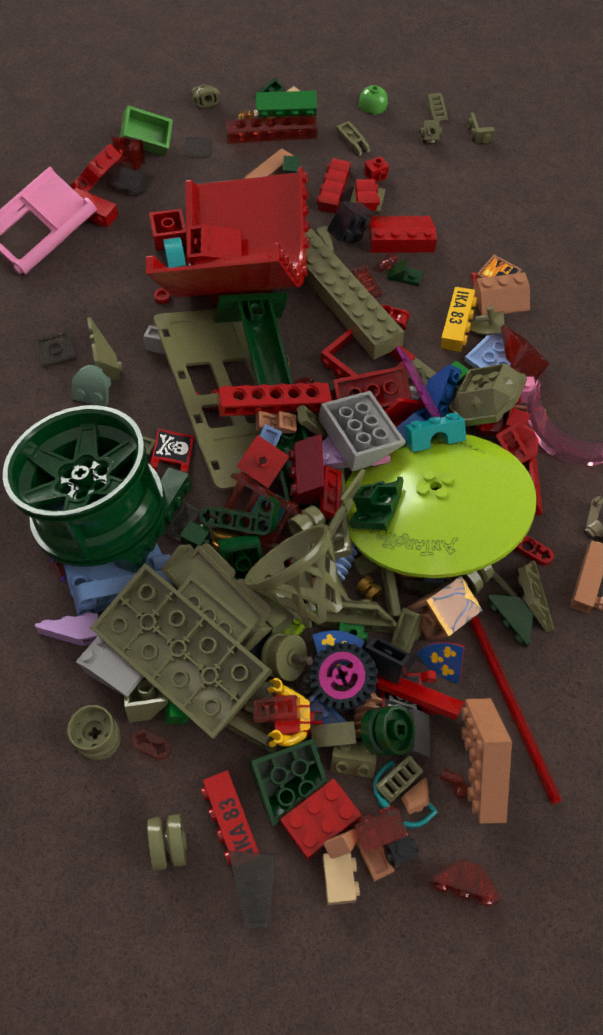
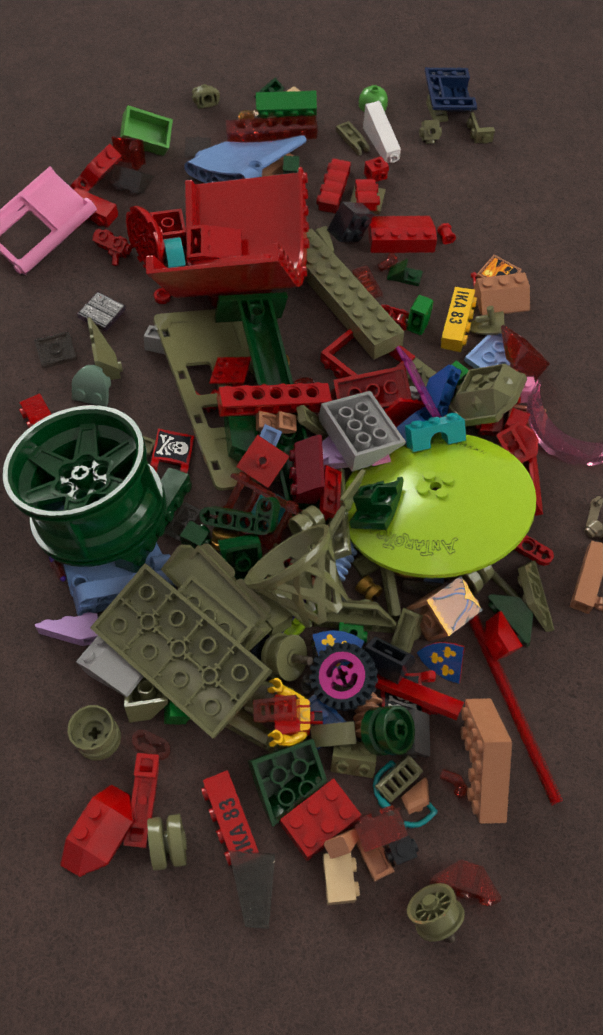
none -> red brick [19,393,51,428]
none -> red wedge [60,785,134,877]
none -> tile [77,292,126,332]
none -> red brick [92,229,132,266]
none -> red slope [123,753,159,848]
none -> red brick [126,206,165,269]
none -> medium blue panel [184,136,307,183]
none -> red hinge [209,357,251,386]
none -> dark green slope [224,415,259,461]
none -> white slope [363,101,401,163]
none -> green brick [406,295,434,335]
none -> olive wheel [407,883,465,943]
none -> dark blue slope [424,67,477,112]
none -> red bush [437,223,456,245]
none -> red slope [485,611,523,661]

